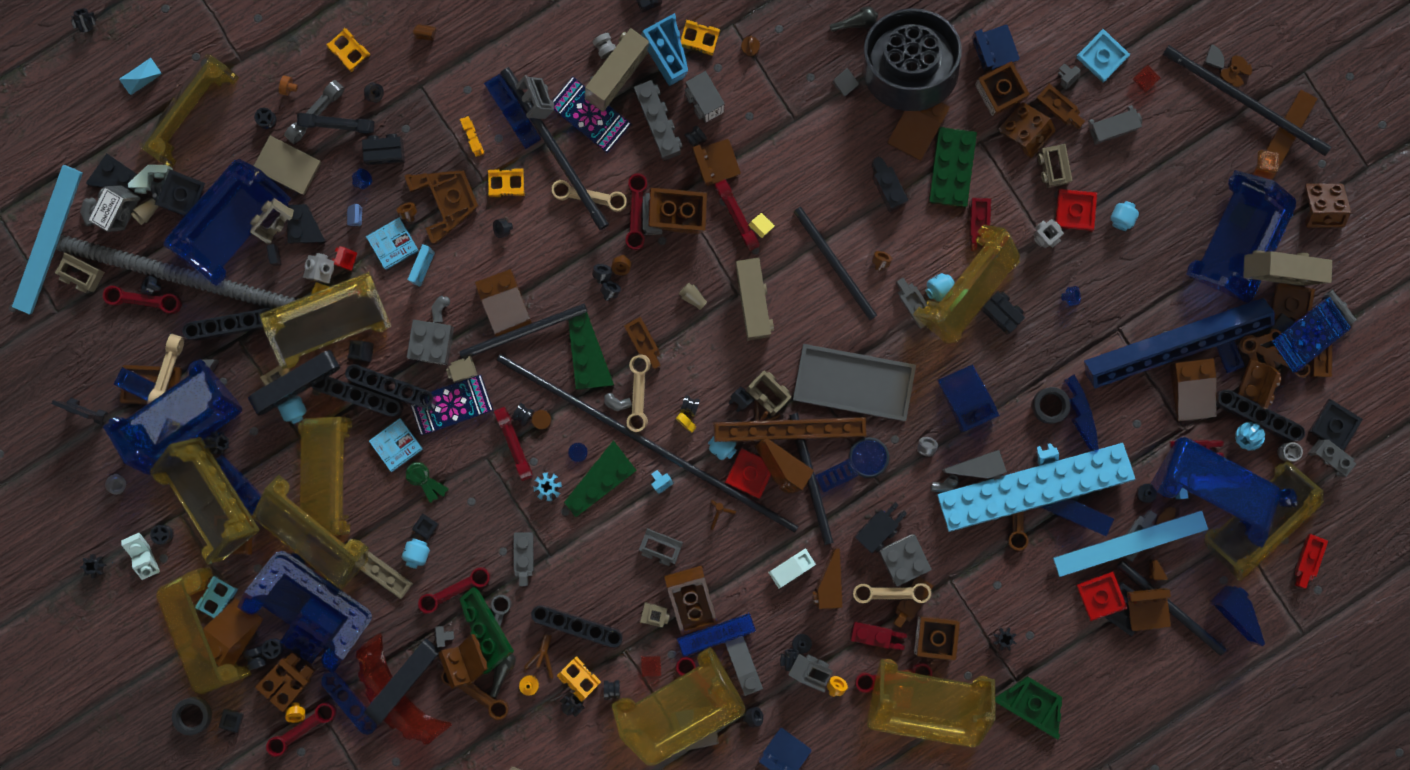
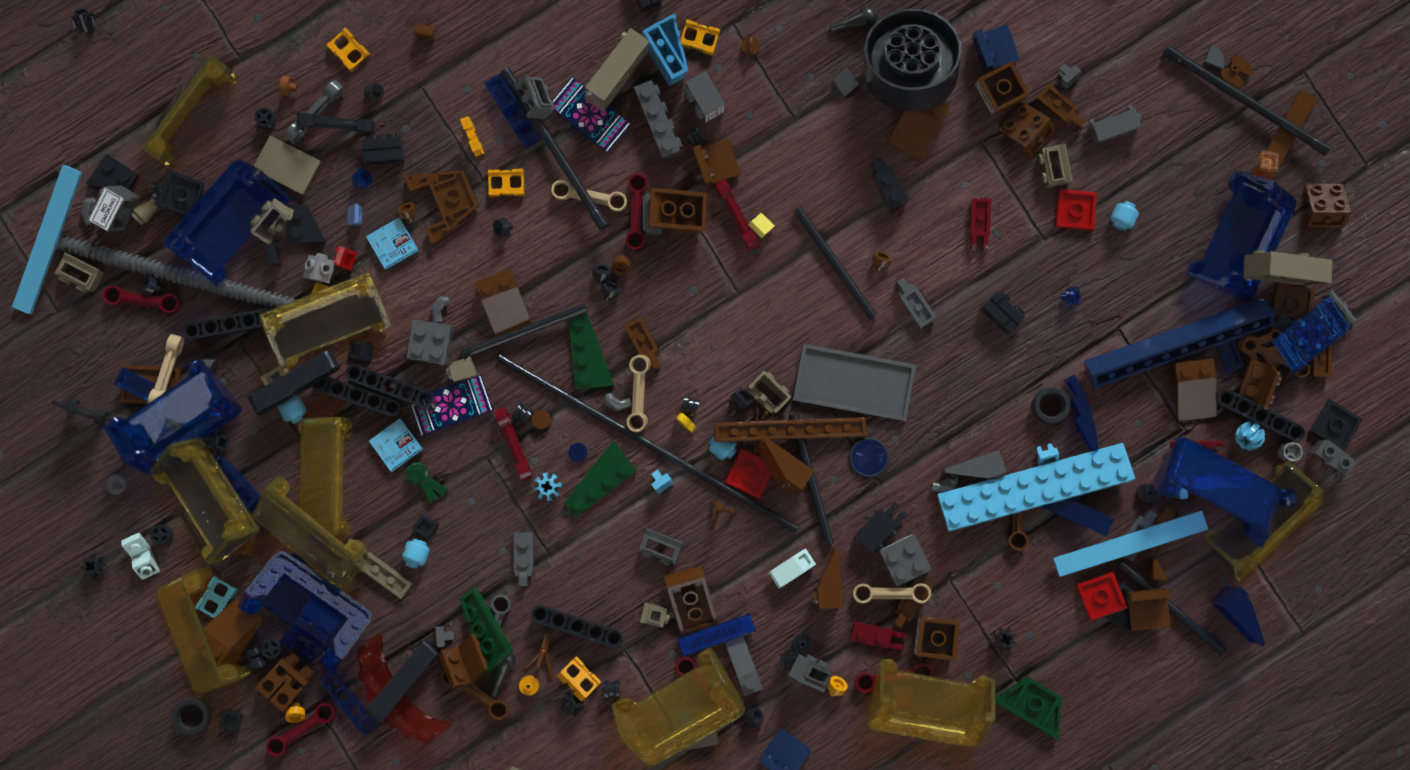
medium azure slope [119,58,162,95] -> none
light aqua slope [128,165,173,194] -> none
medium azure tile [408,244,435,287] -> none
dark red piece [418,567,491,613] -> none
light grey wheel [592,33,616,59] -> none
clear red plate [641,656,661,677] -> none
dark tan cone [679,282,707,310] -> none
dark tan brick [735,258,774,341] -> none
clear blue slope [815,458,859,493] -> none
clear yellow windscreen [913,225,1020,344] -> none
flat silver tile [917,437,938,457] -> none
medium azure head [926,273,955,302] -> none
dark green plate [929,127,977,208] -> none
clear blue slope [937,365,1000,432] -> none
light grey brick [1033,219,1064,248] -> none
medium azure tile [1076,29,1130,83] -> none
clear red plate [1133,65,1161,93] -> none
red hinge [1295,534,1328,589] -> none

